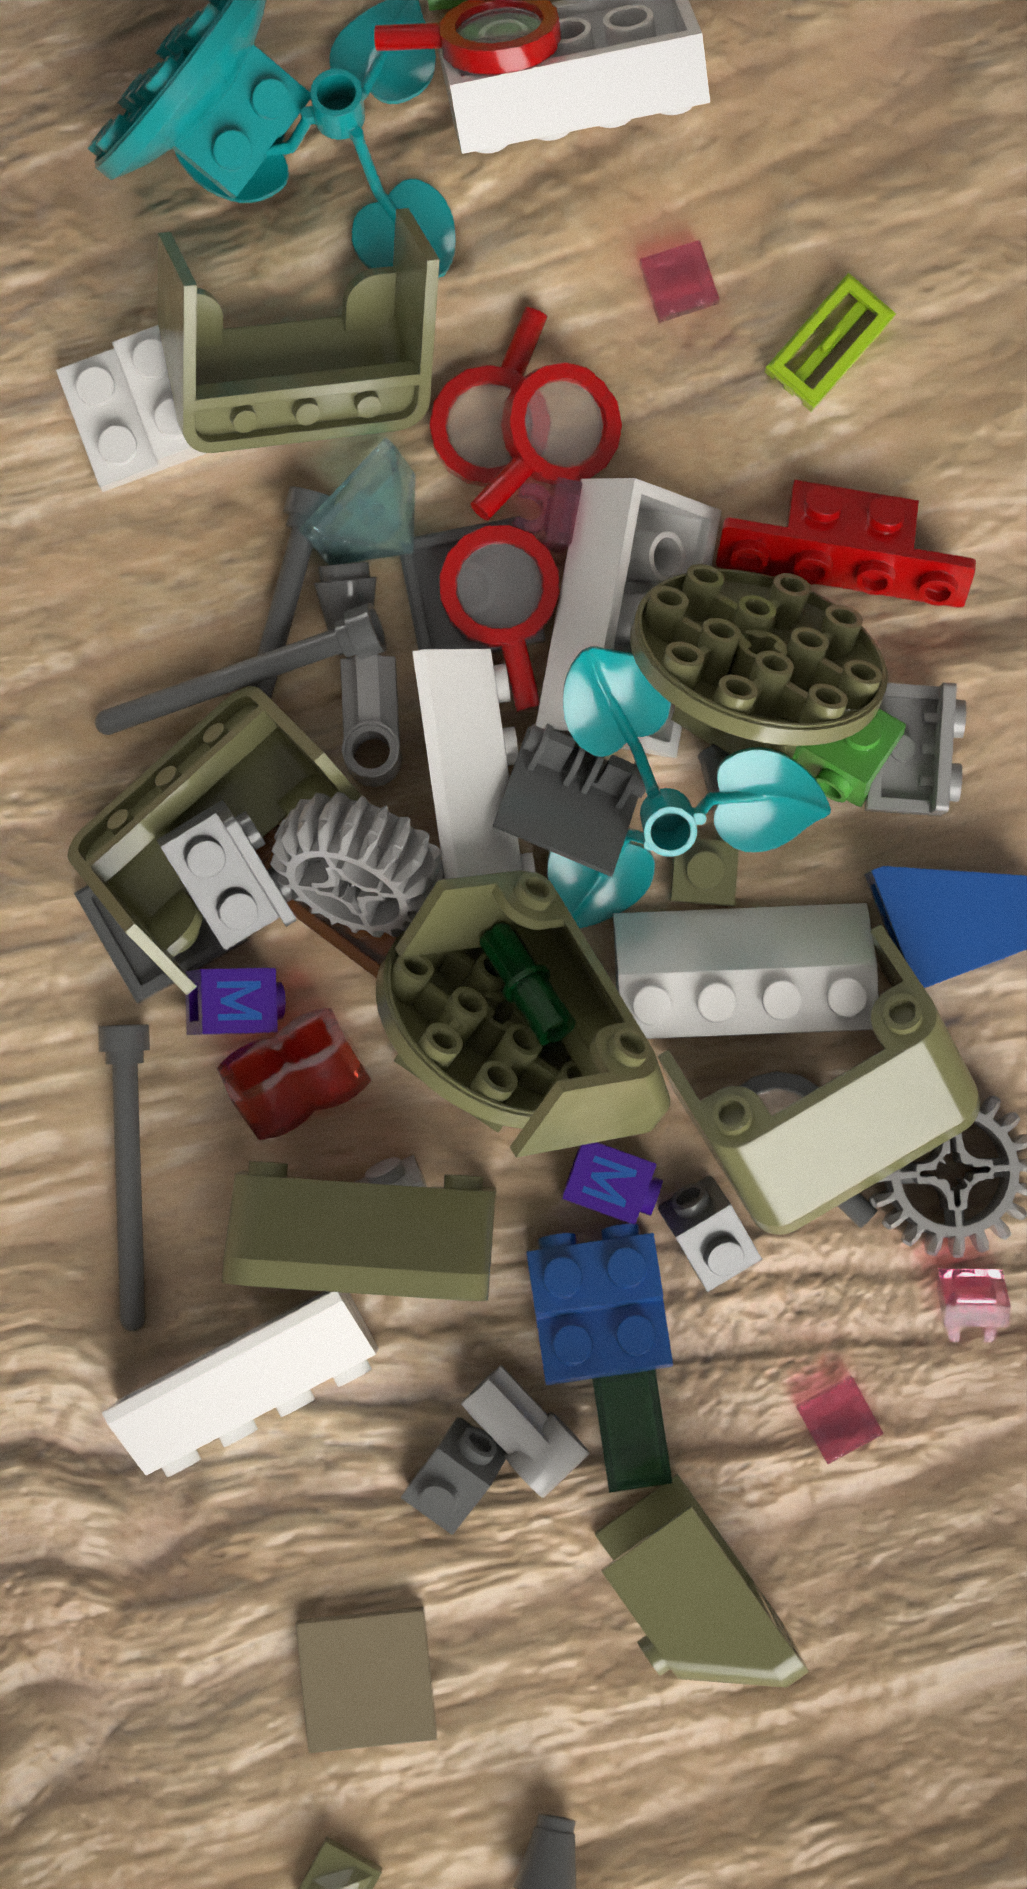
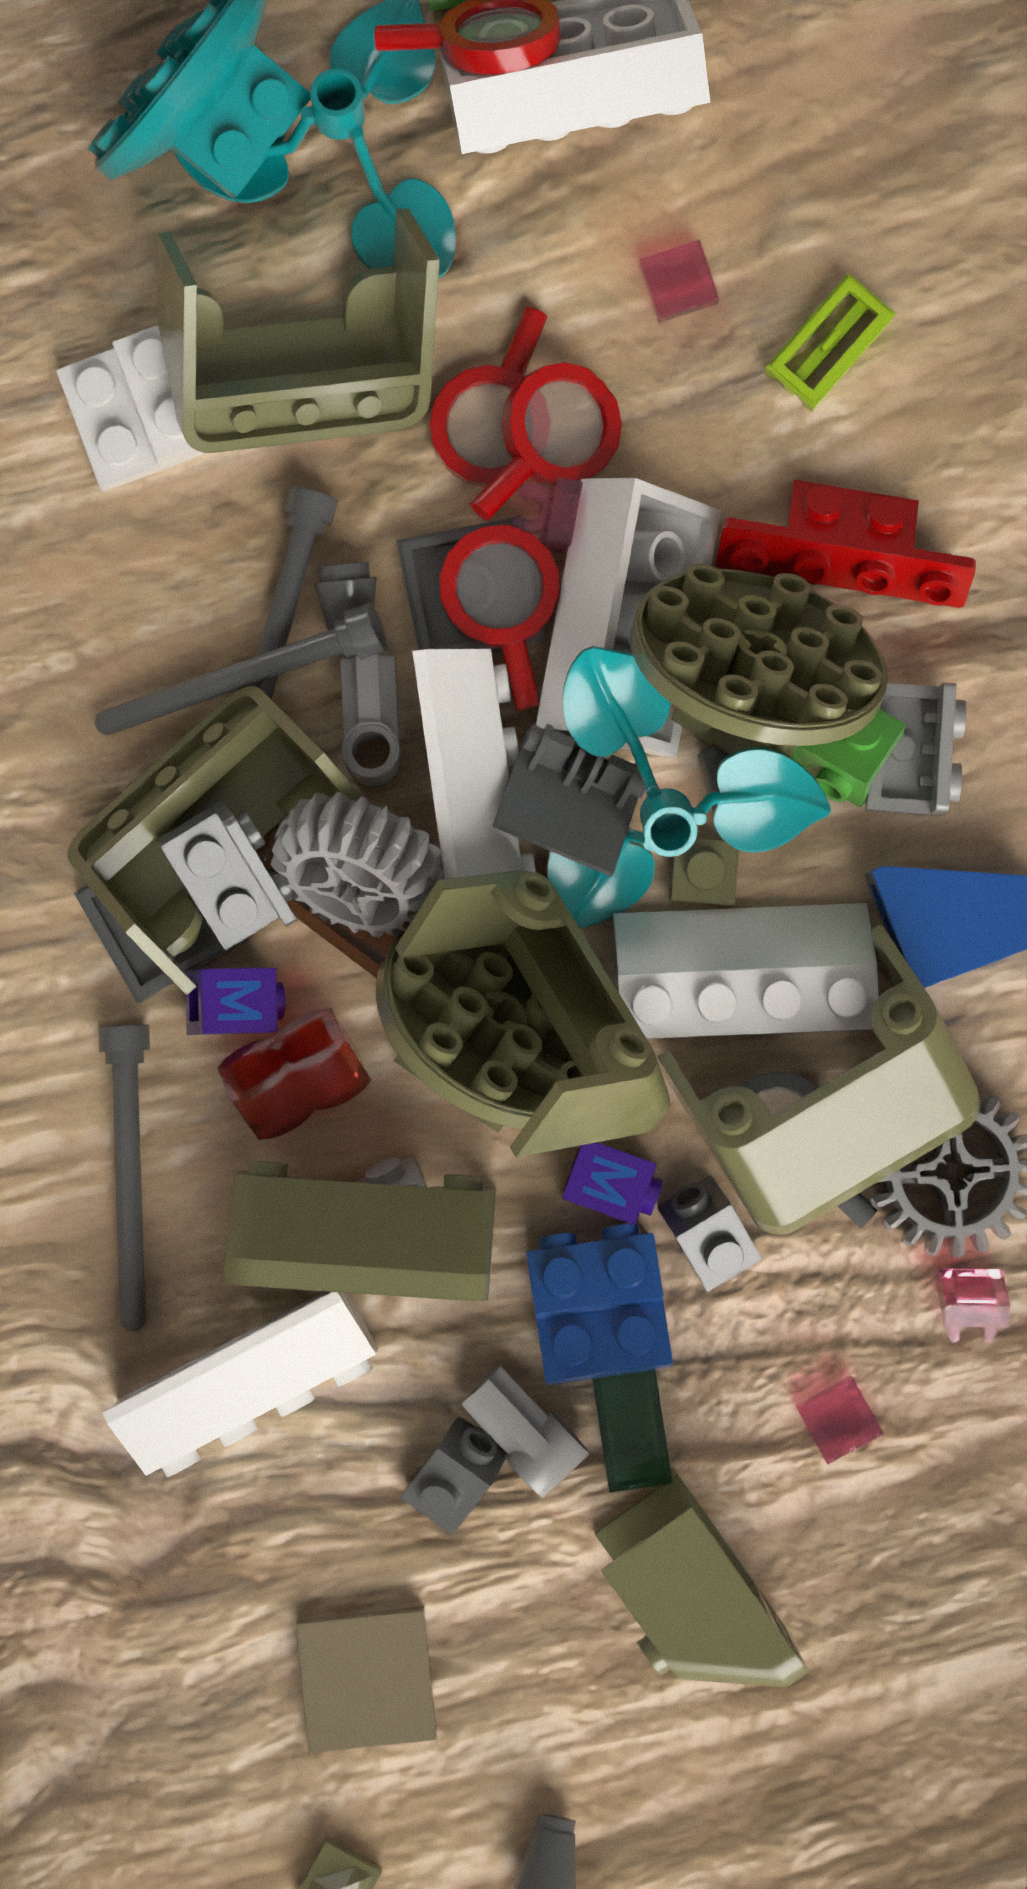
clear light blue slope [298,437,416,565] -> none
dark green axle [480,923,576,1045] -> none

